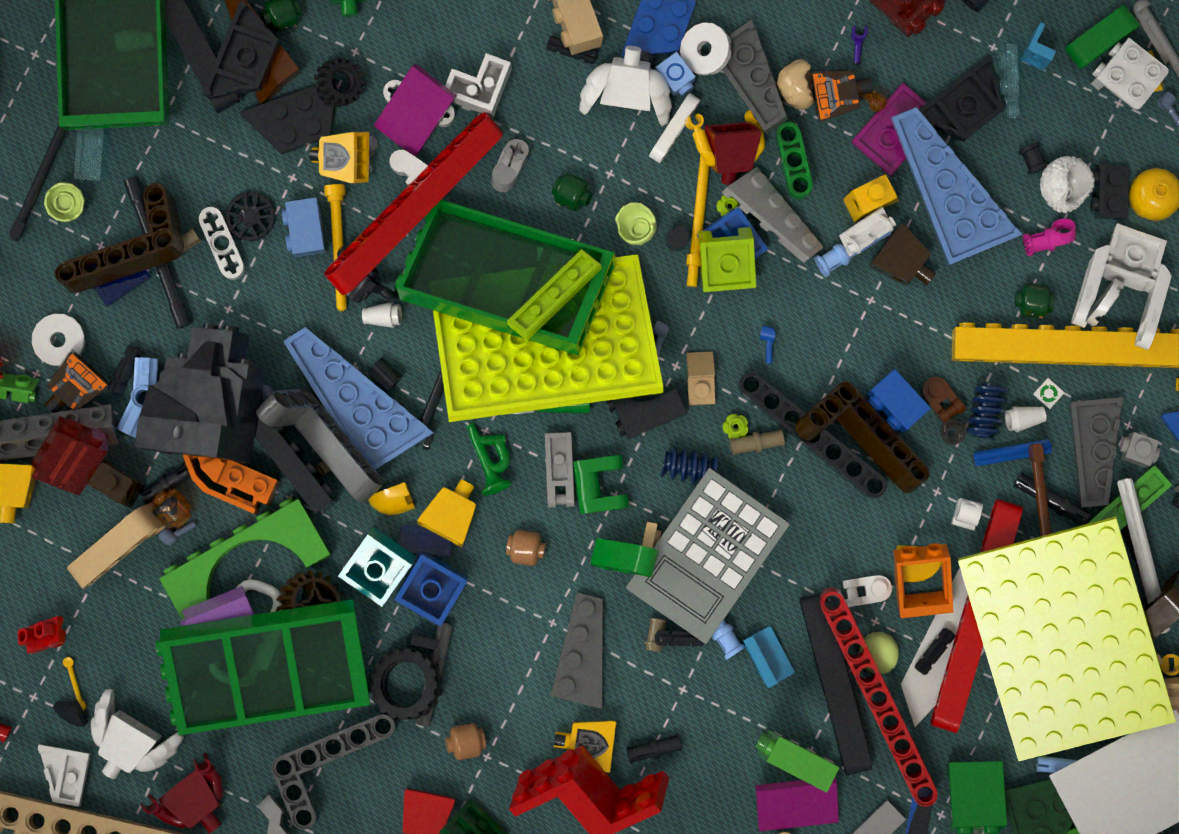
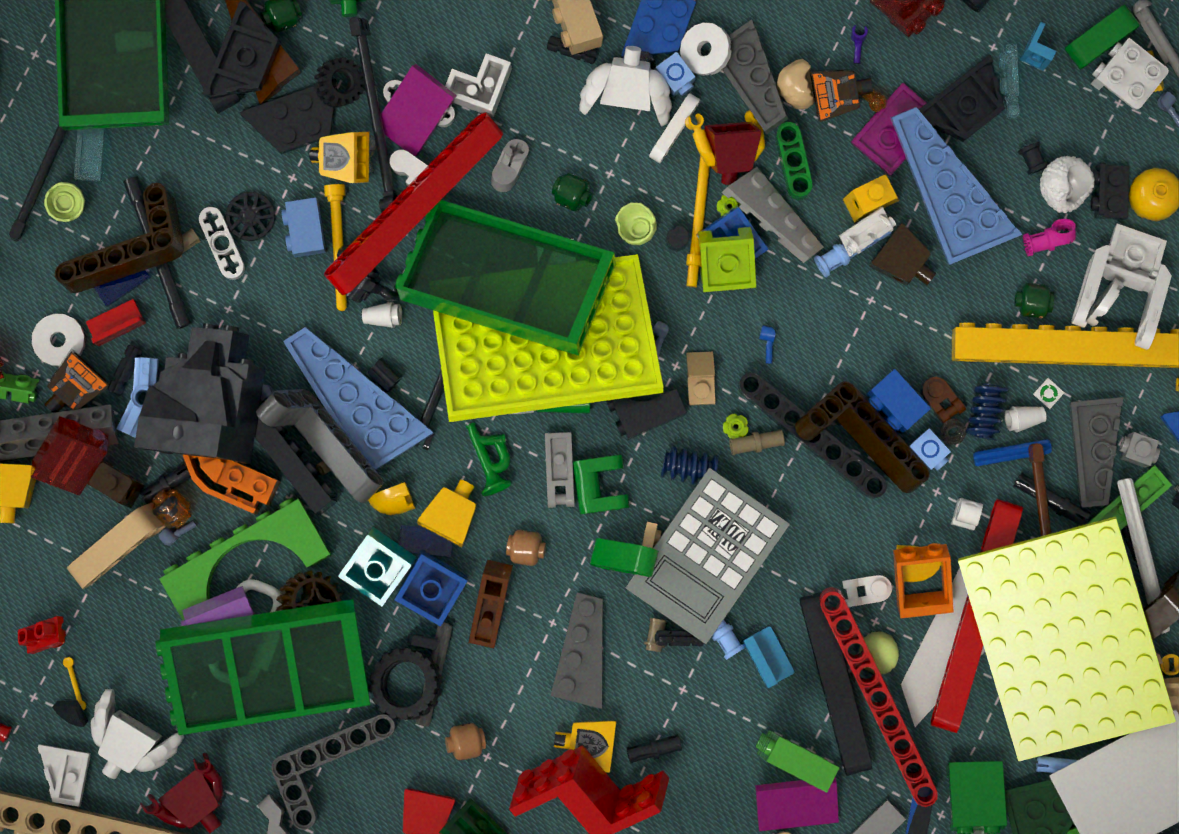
lime tile [507,249,602,341] -> none
black axle [915,628,956,675] -> none
none -> red panel [86,299,146,346]
none -> black hinge [349,17,398,212]
none -> reddish brown slope [468,560,513,649]
none -> light blue brick [909,428,951,471]

